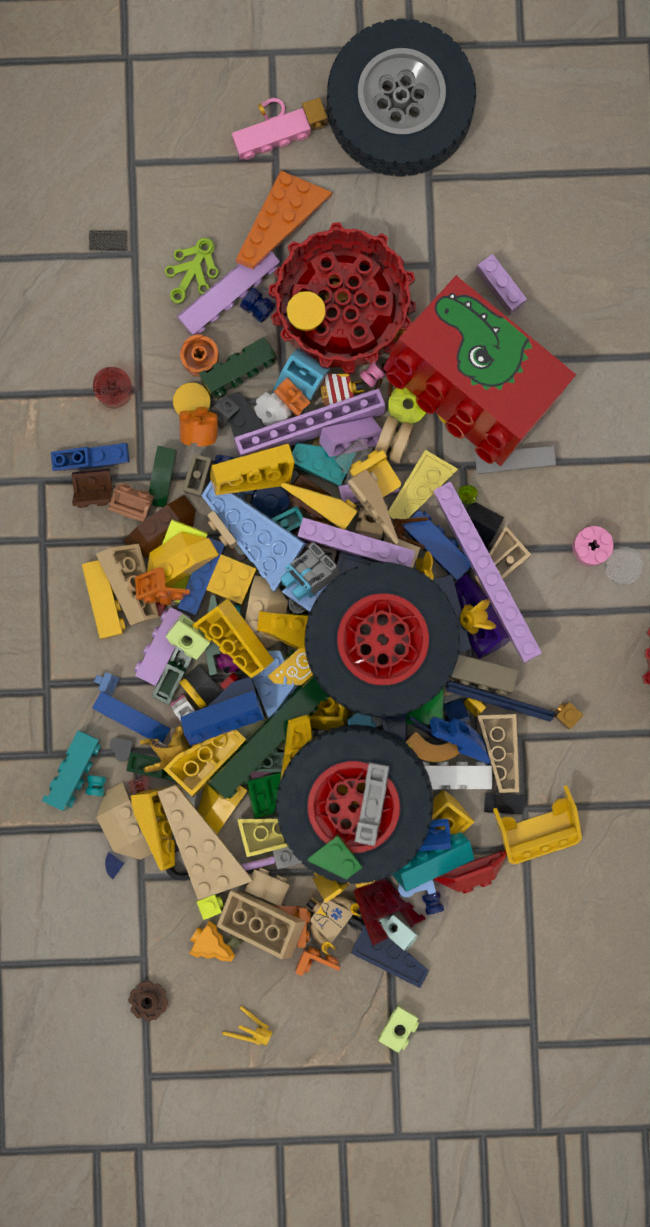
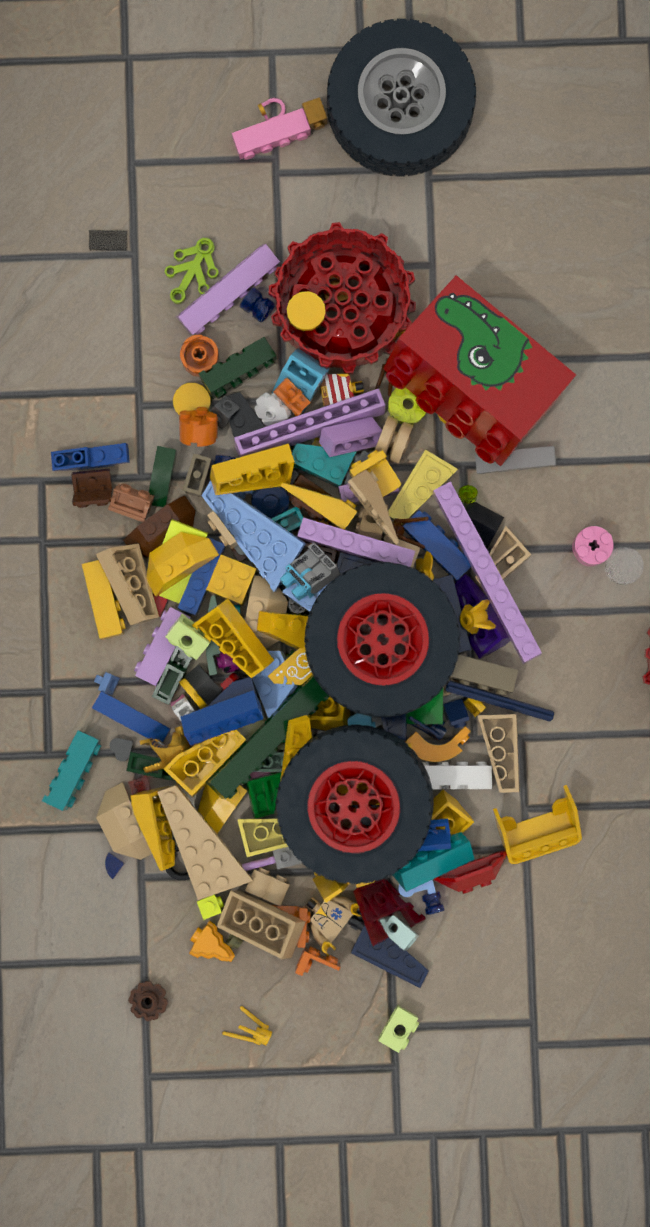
teal wheel [85,775,107,796] -> none
clear red brick [93,367,133,409] -> none
orange bracket [135,567,190,605] -> none
orange wing [236,171,333,270] -> none
green wing [307,835,363,880] -> none
clear piece [335,437,372,479] -> none
light grey slope [355,763,389,846] -> none
bright pink wheel [360,363,386,388] -> none
blue slope [430,716,491,764] -> none
lavender brick [476,254,527,315] -> none
black slope [484,793,524,815] -> none
pearl gold brick [554,702,583,730] -> none

